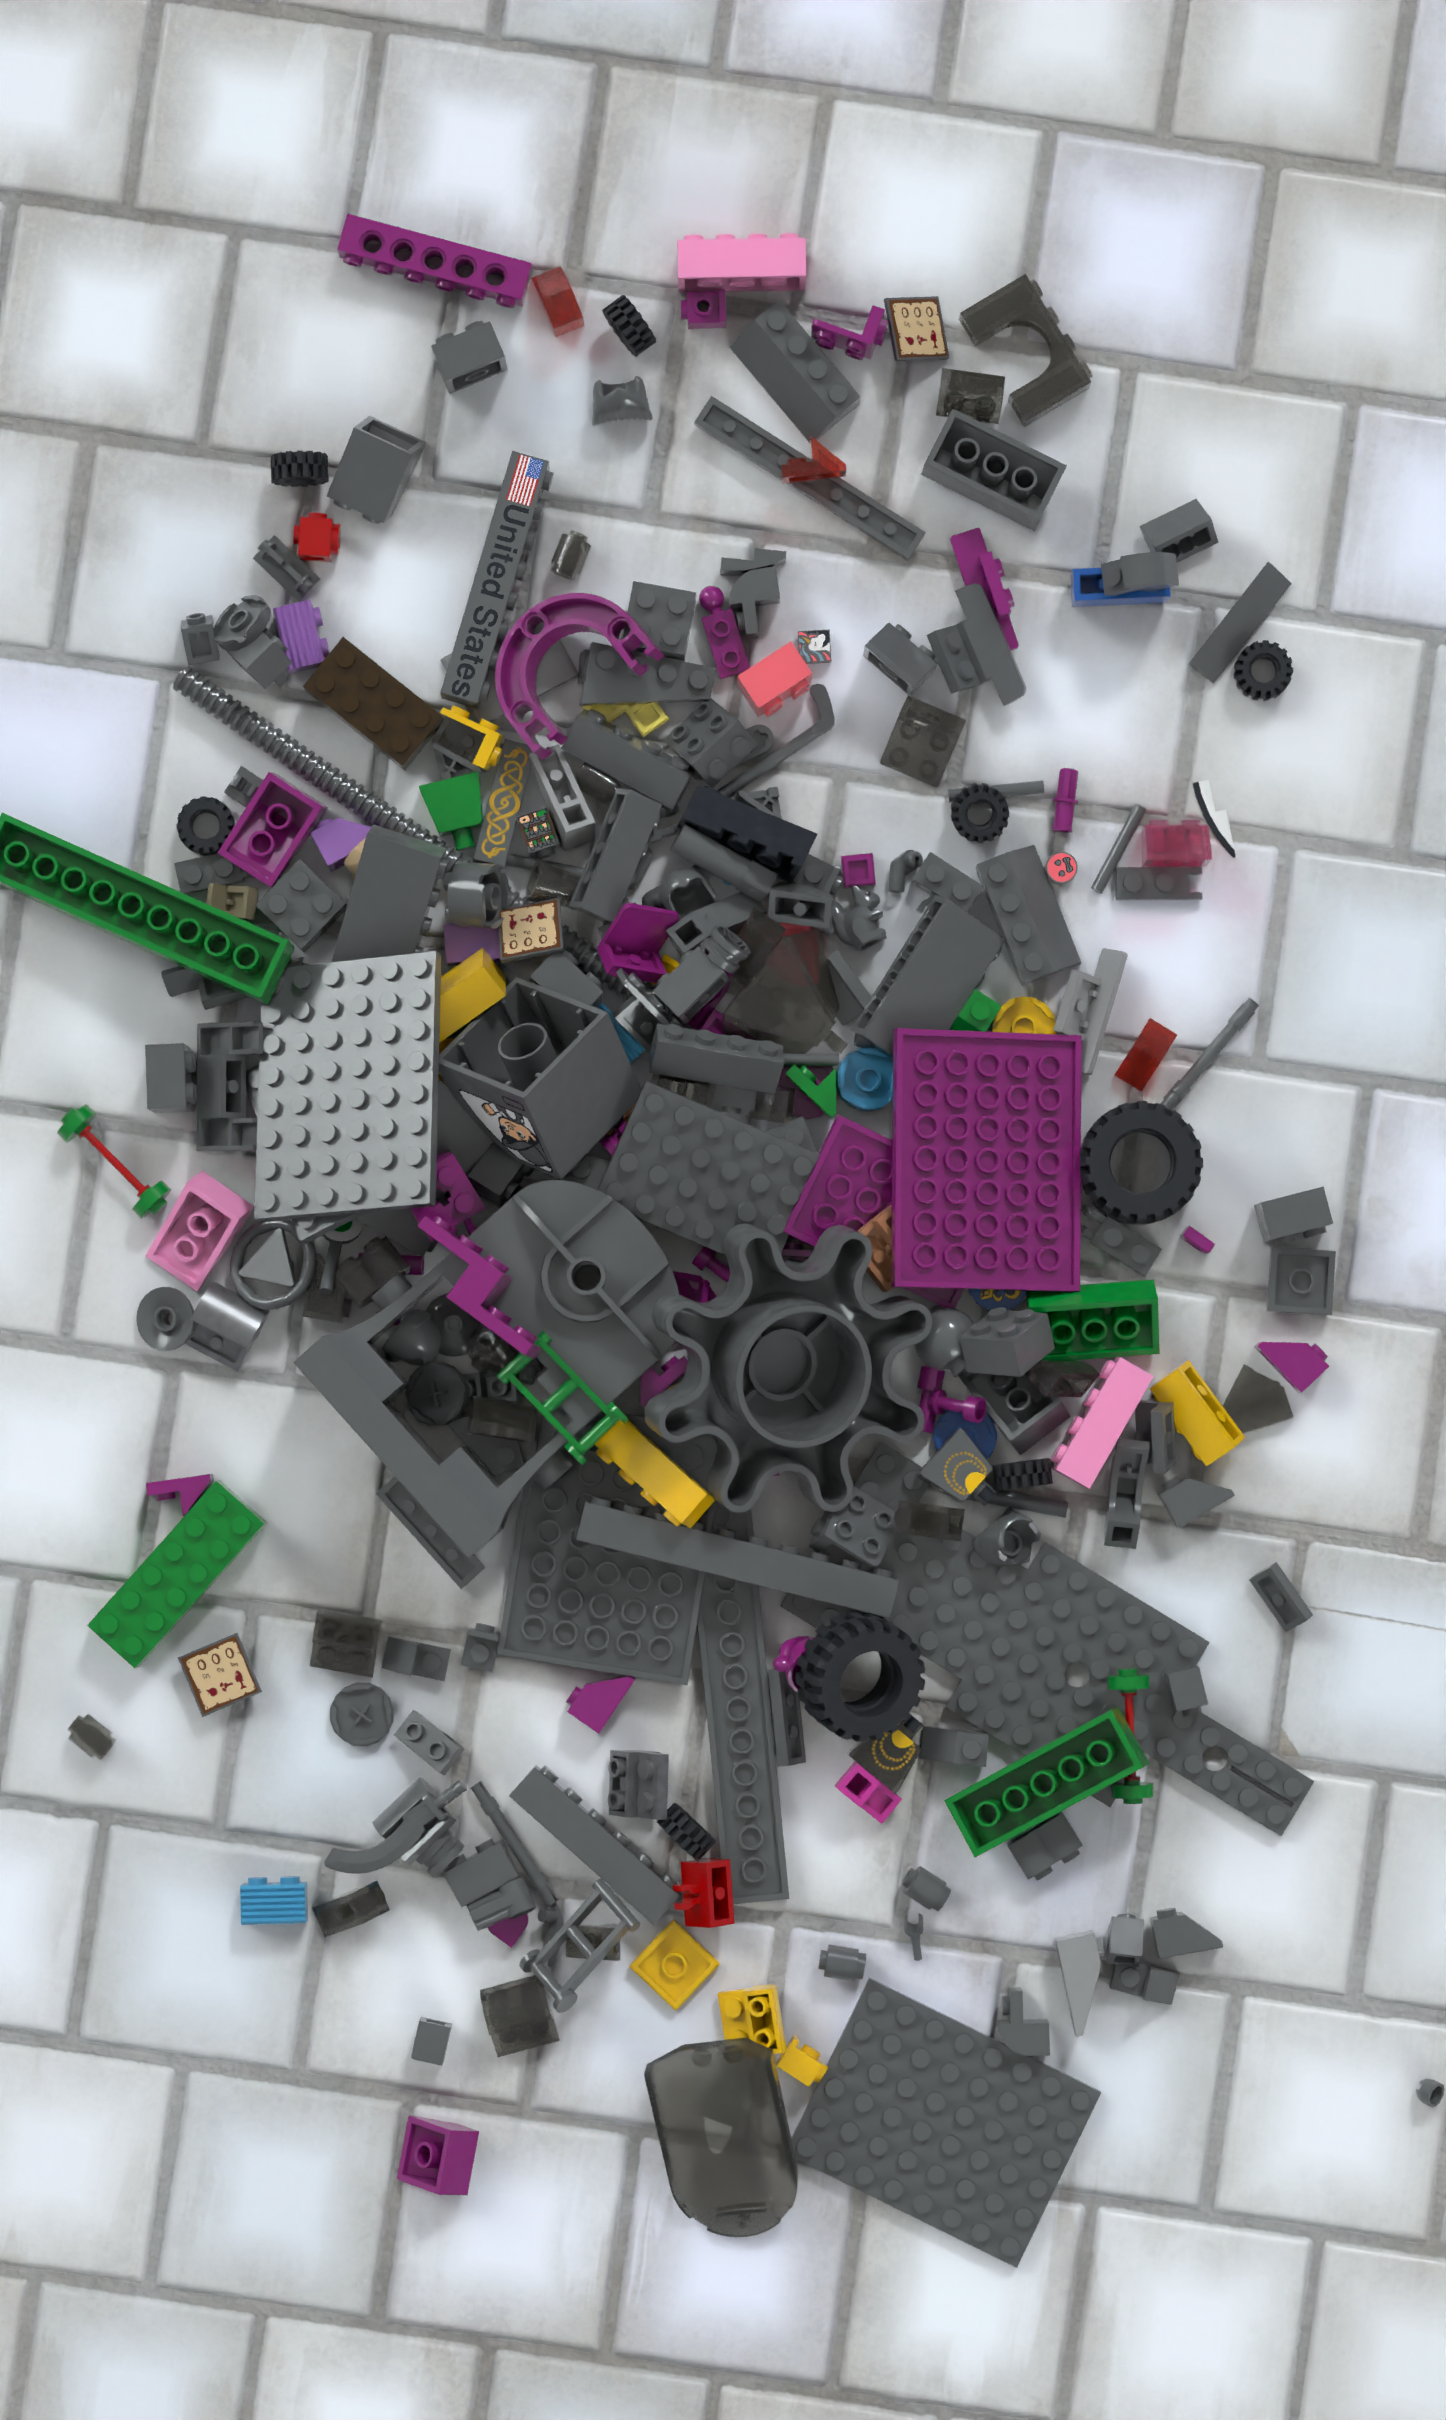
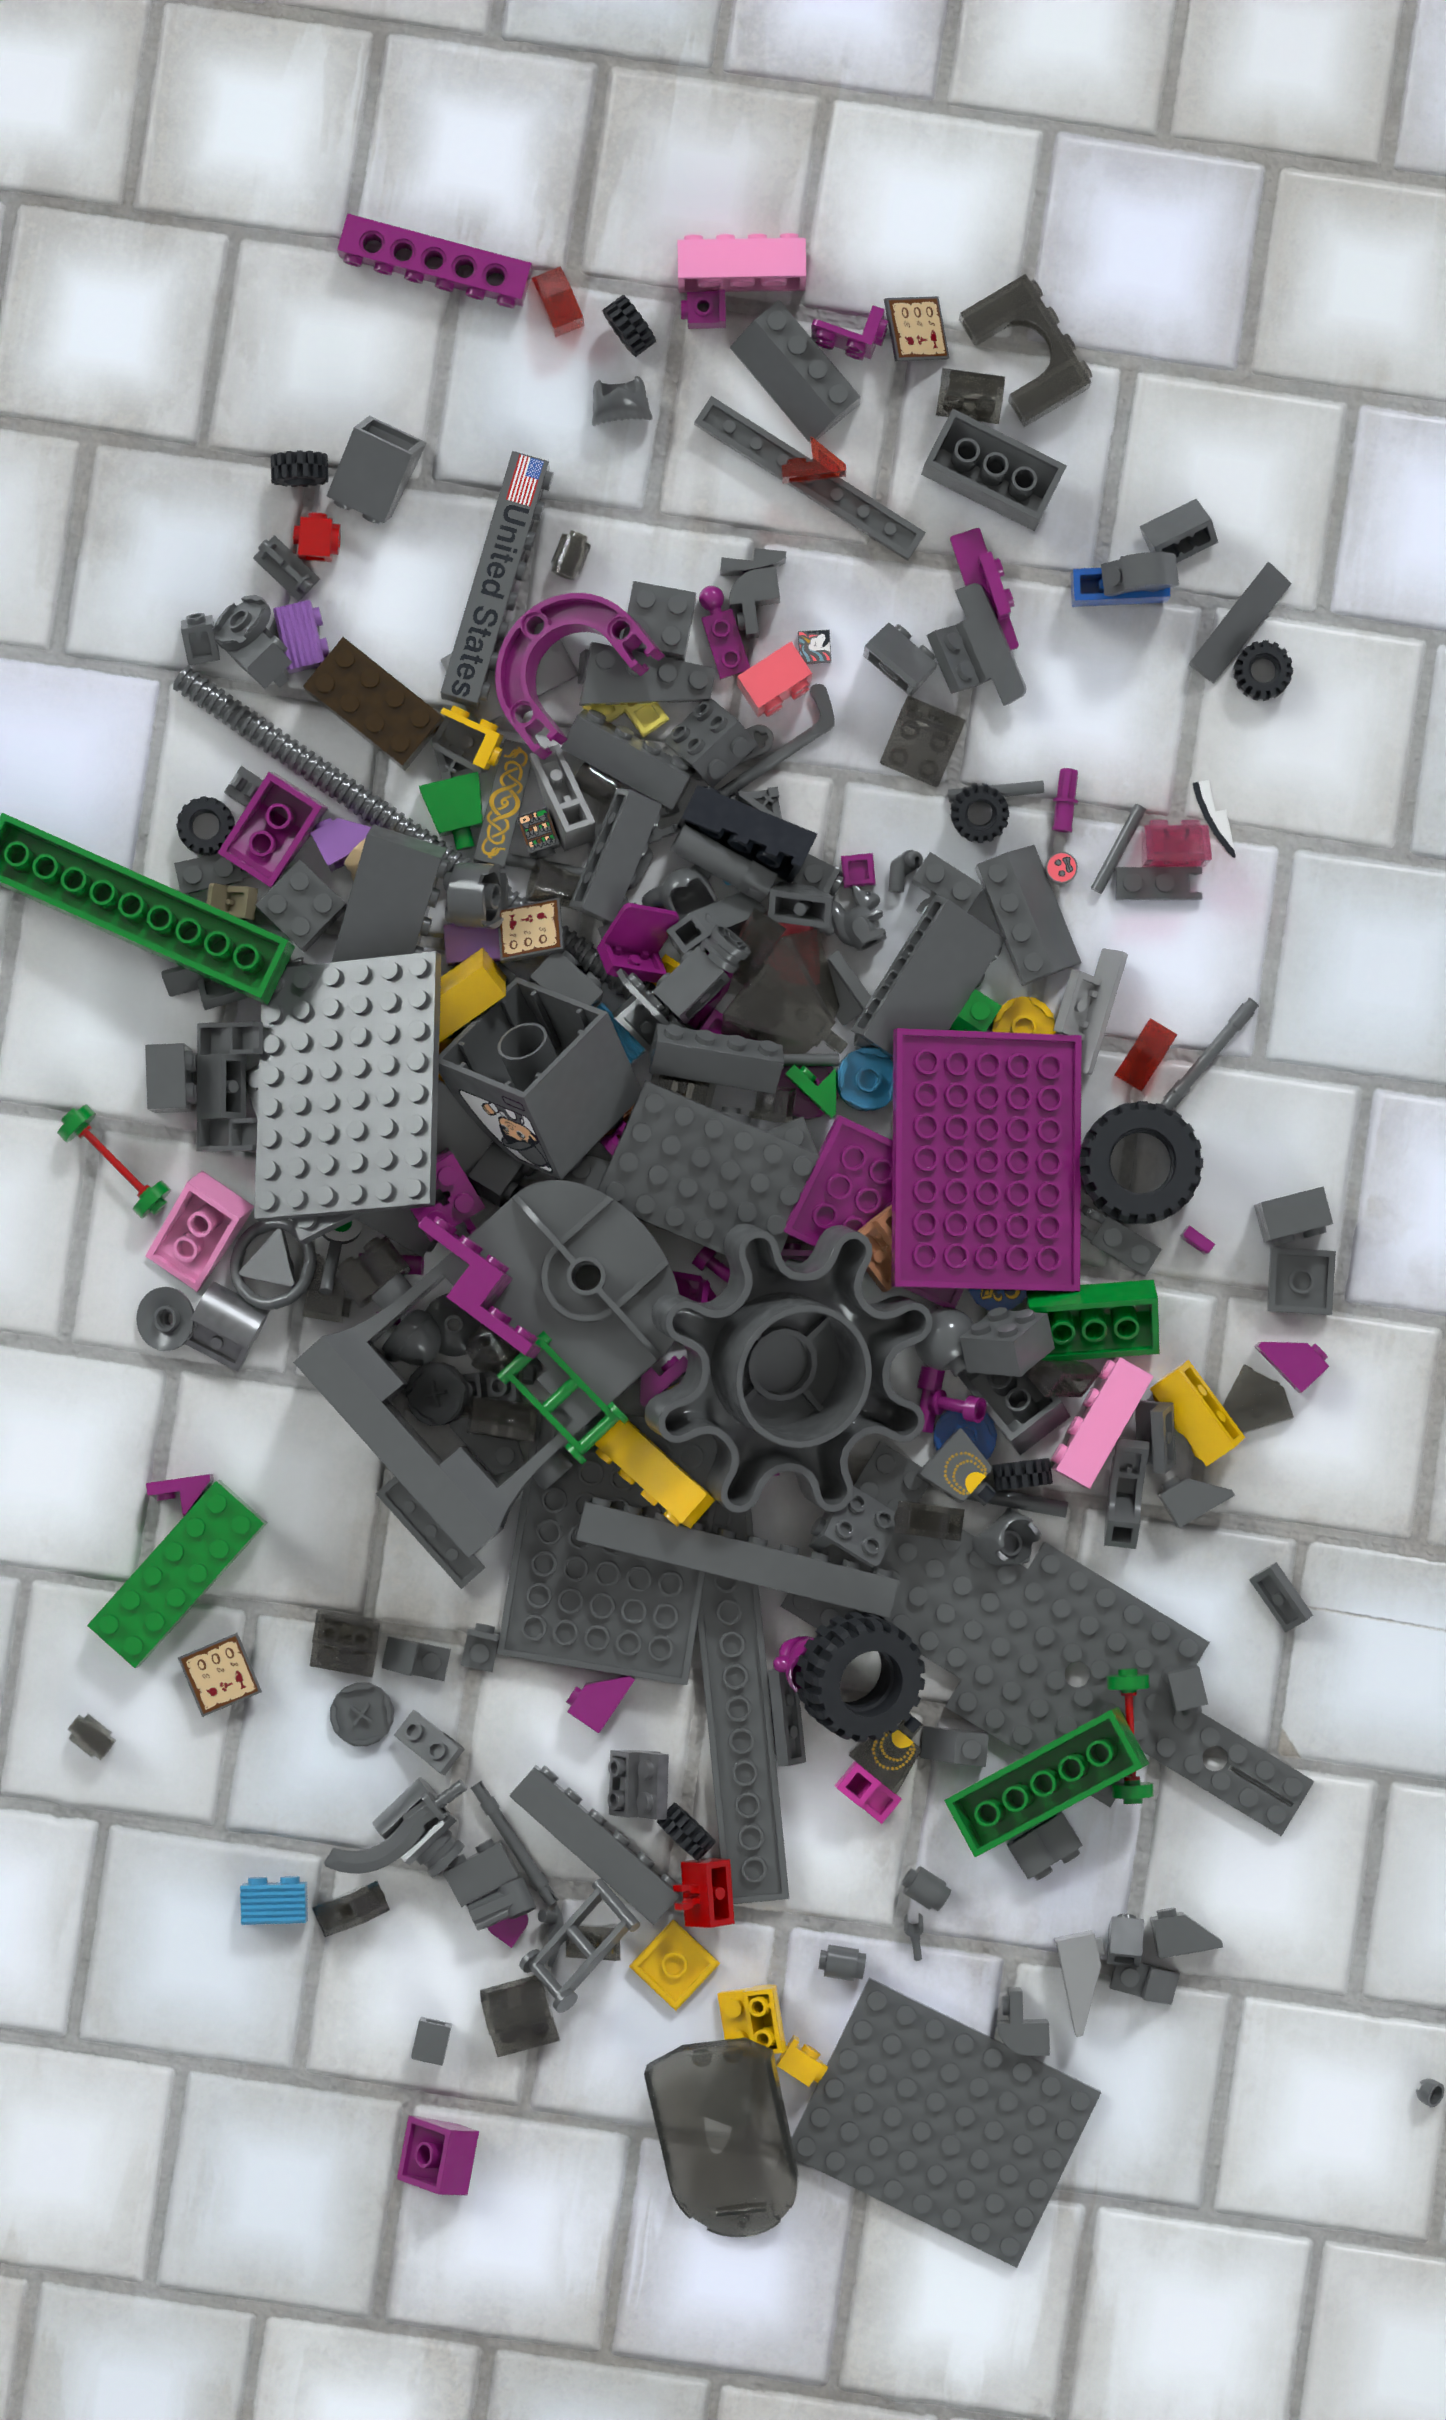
dark grey brick [431,321,508,394] -> none

